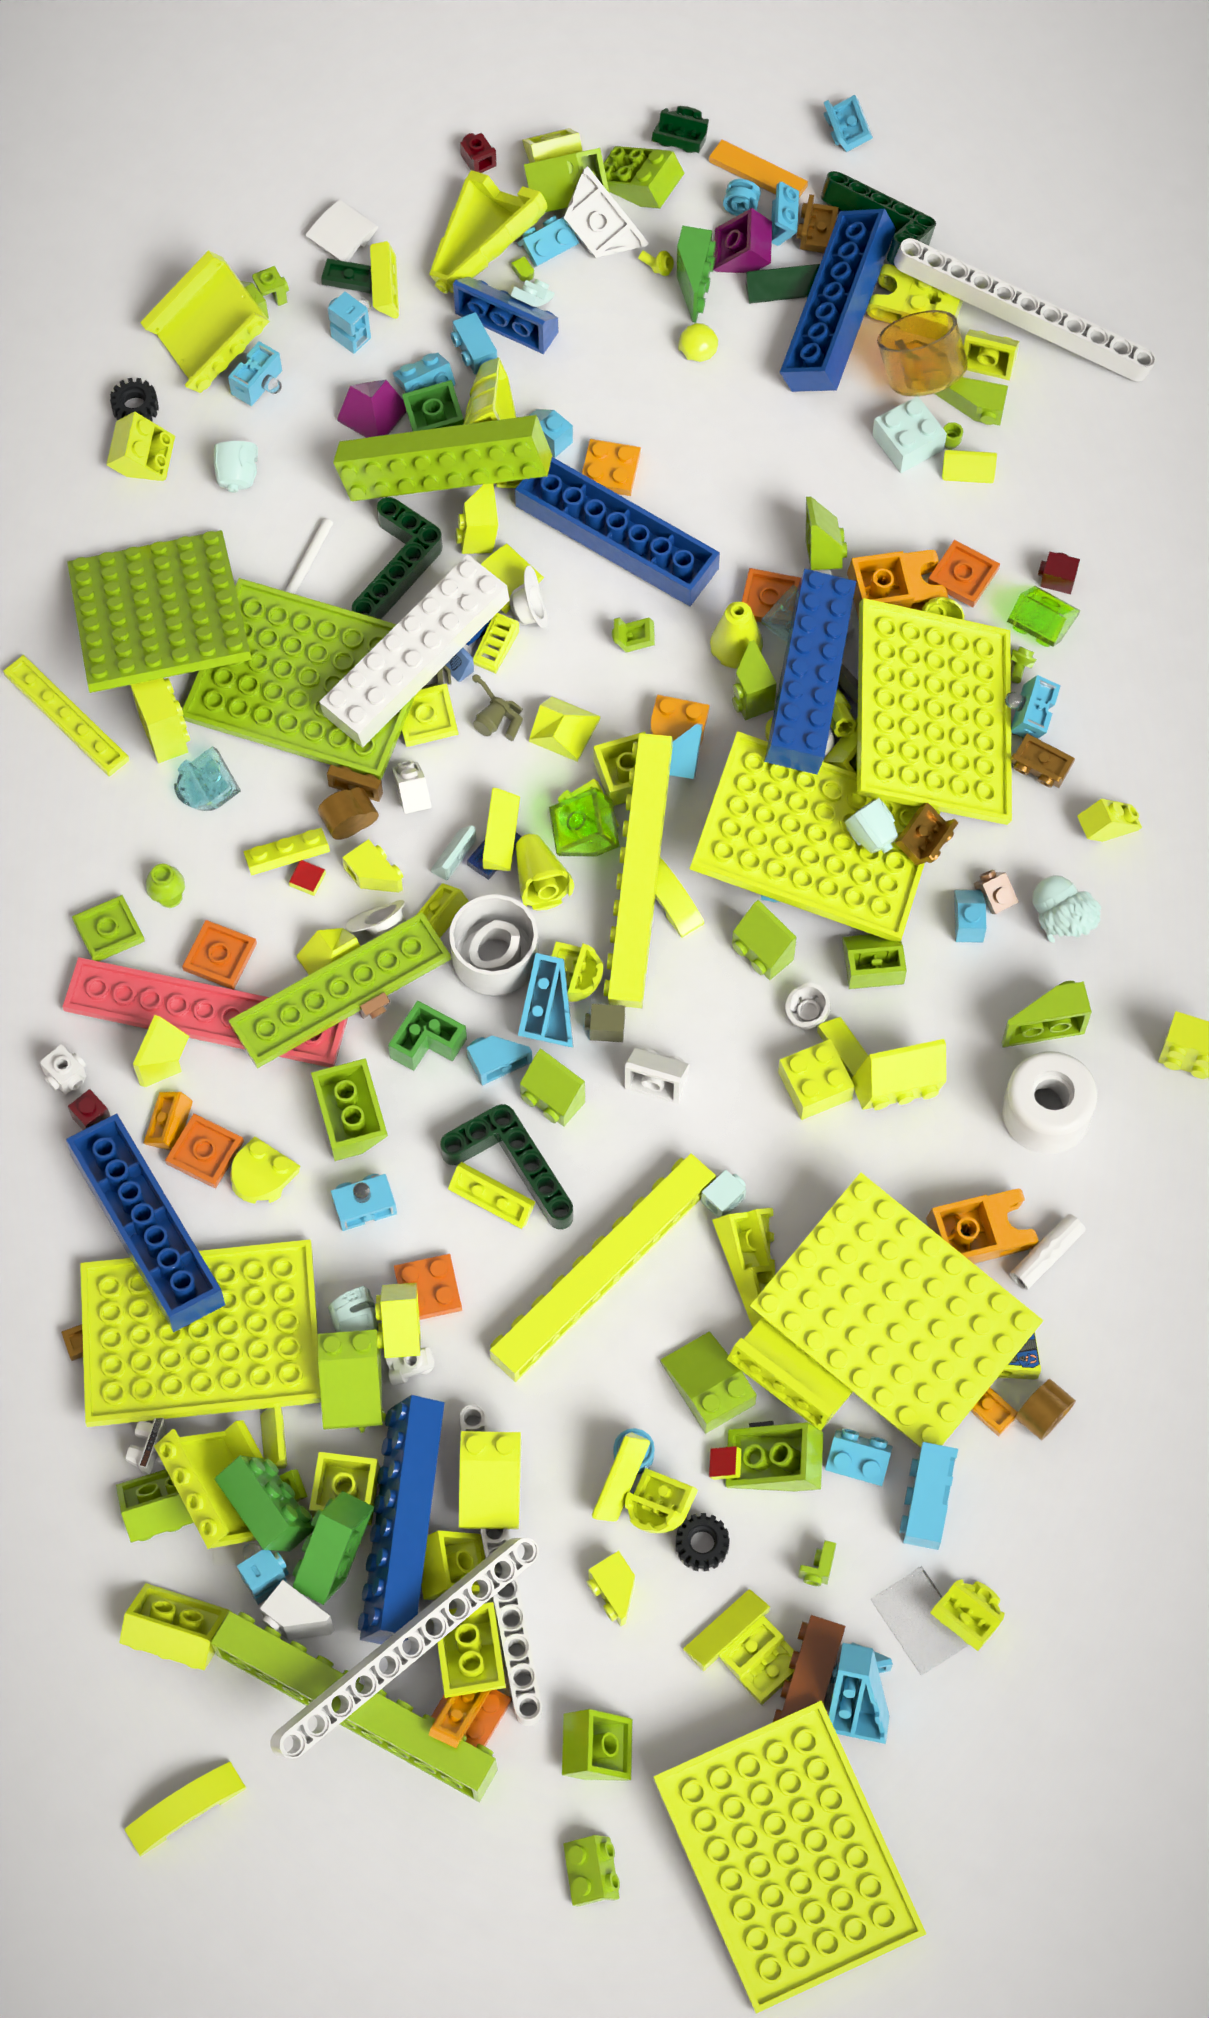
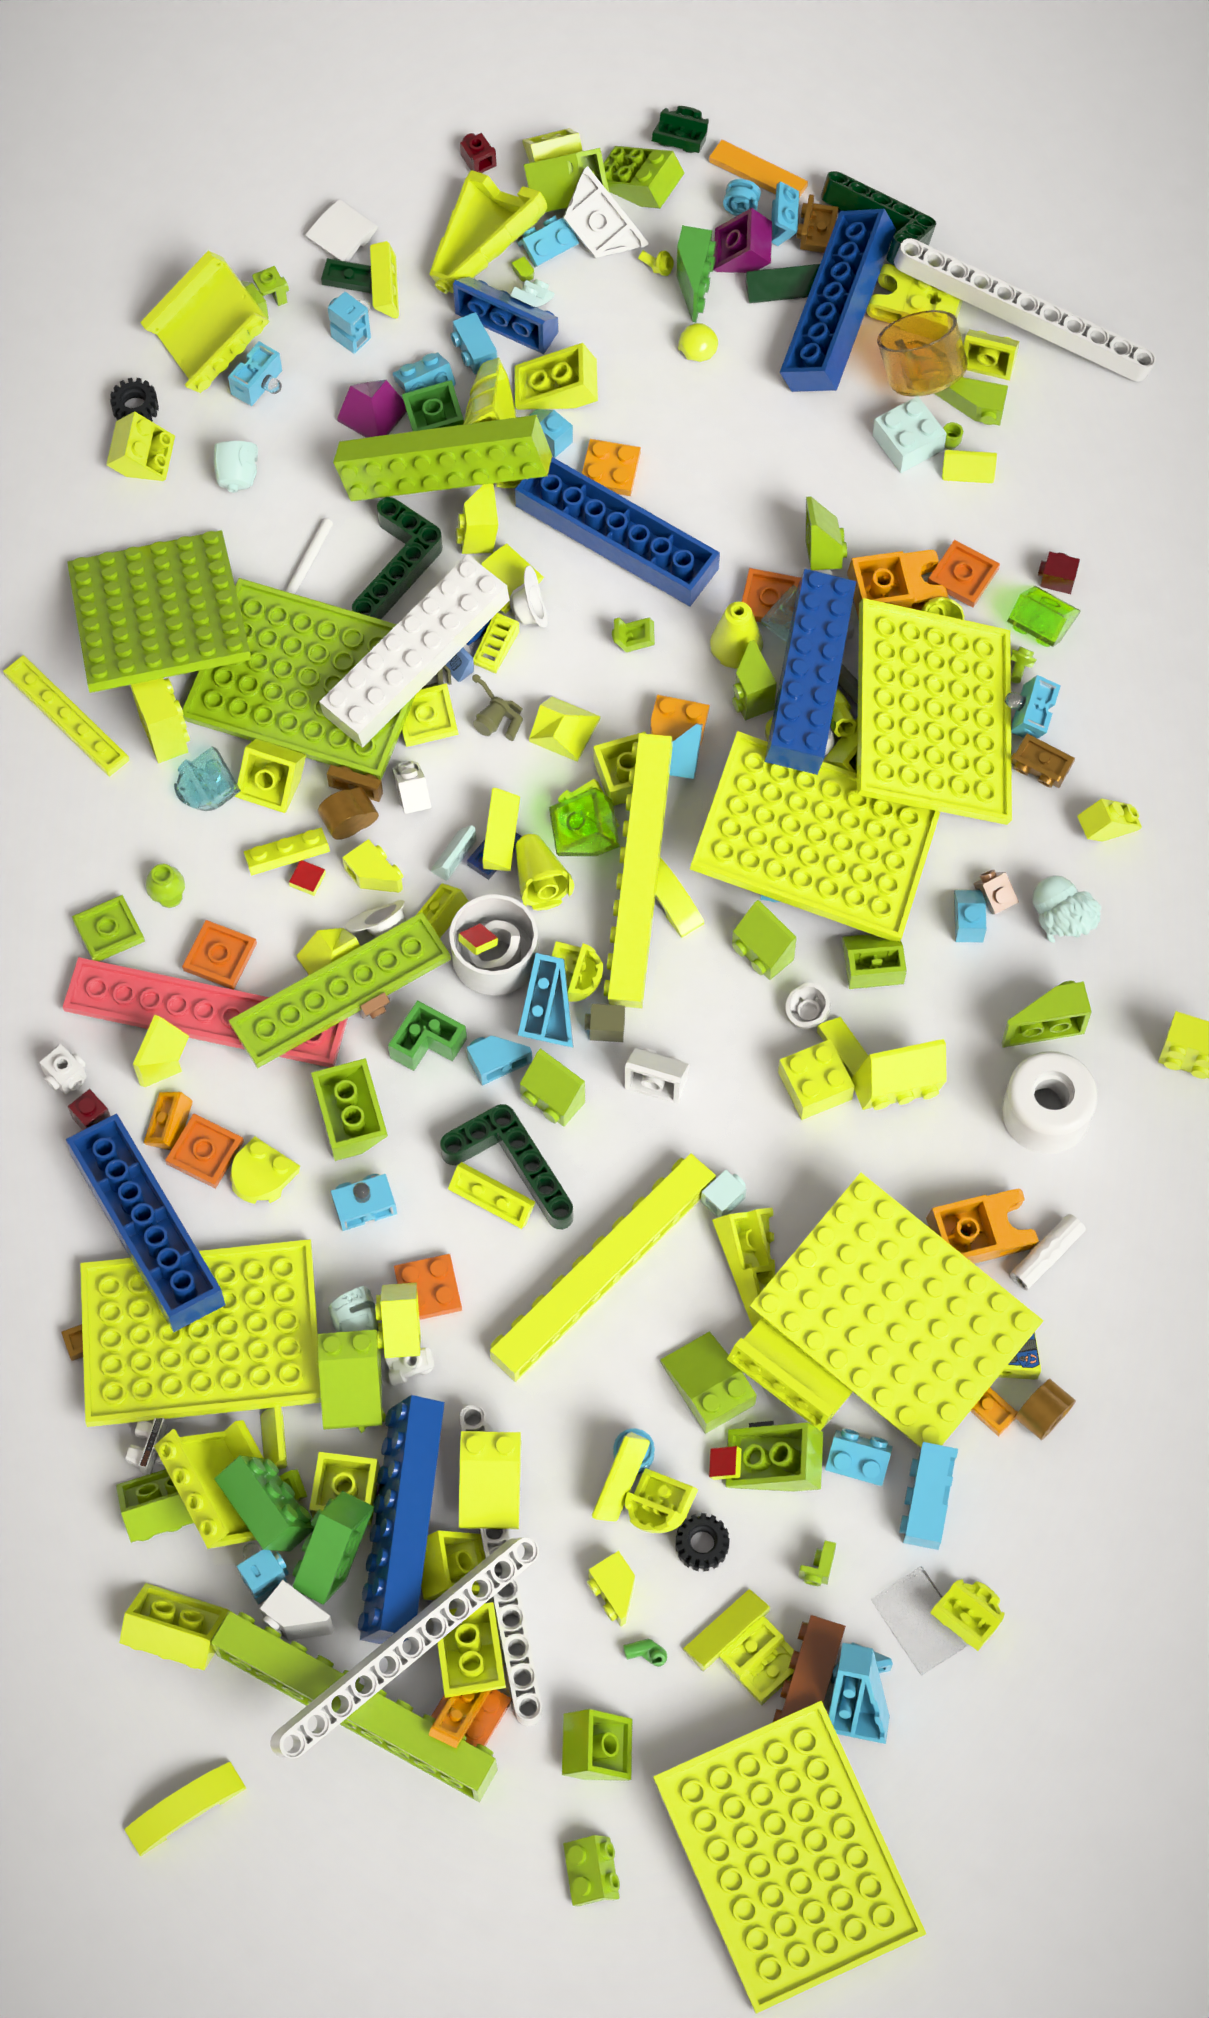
medium azure bracket [824,95,873,152] -> none
light aqua helmet [845,798,898,854] -> none
pearl gold bracket [895,802,958,865] -> none
none -> neon yellow slope [235,739,306,813]
none -> red tile [458,923,498,955]
none -> neon yellow slope [515,342,598,410]
none -> bright green arm [623,1639,667,1667]

